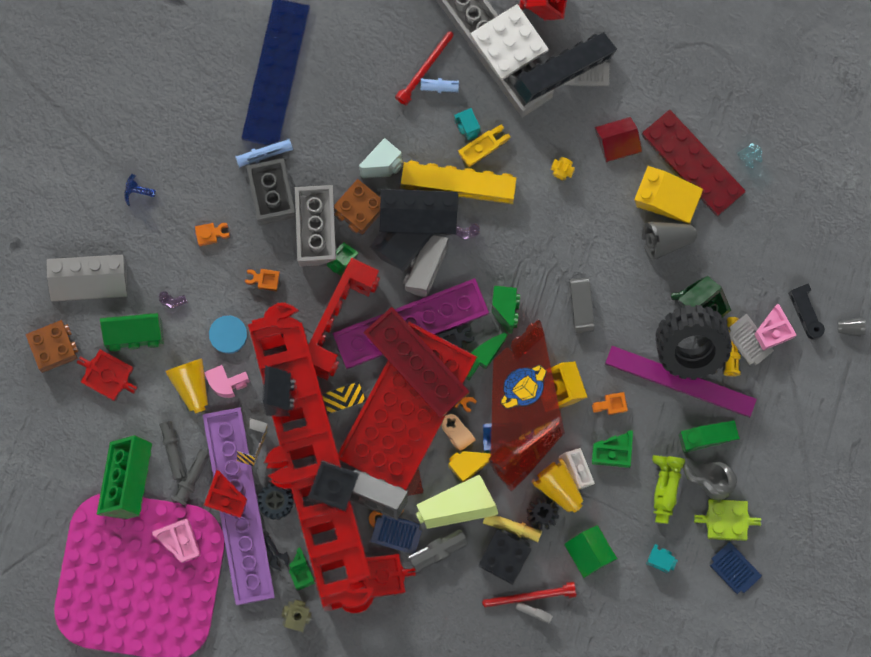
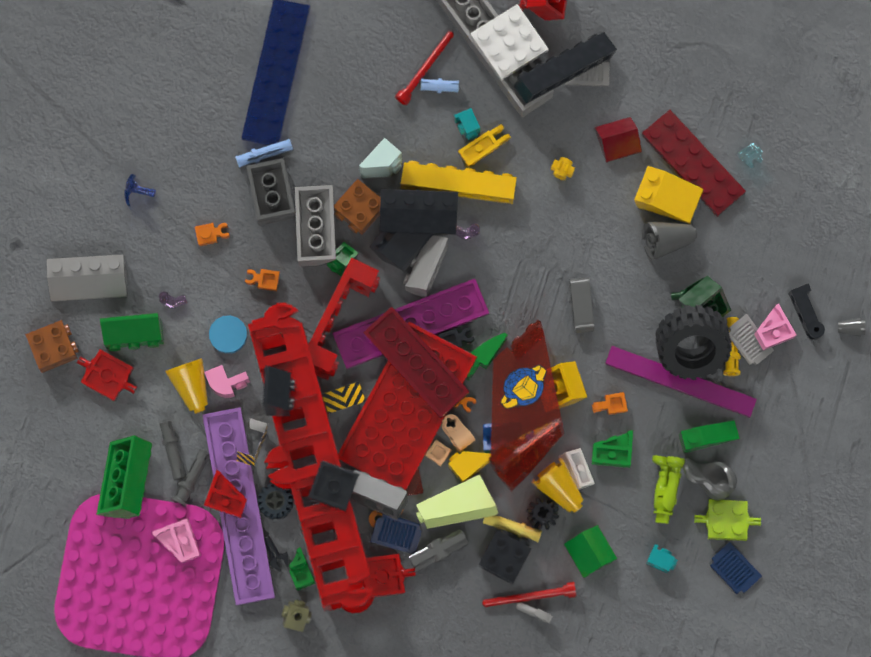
green slope [491,286,520,334] -> none
none -> light nougat tile [425,439,452,467]

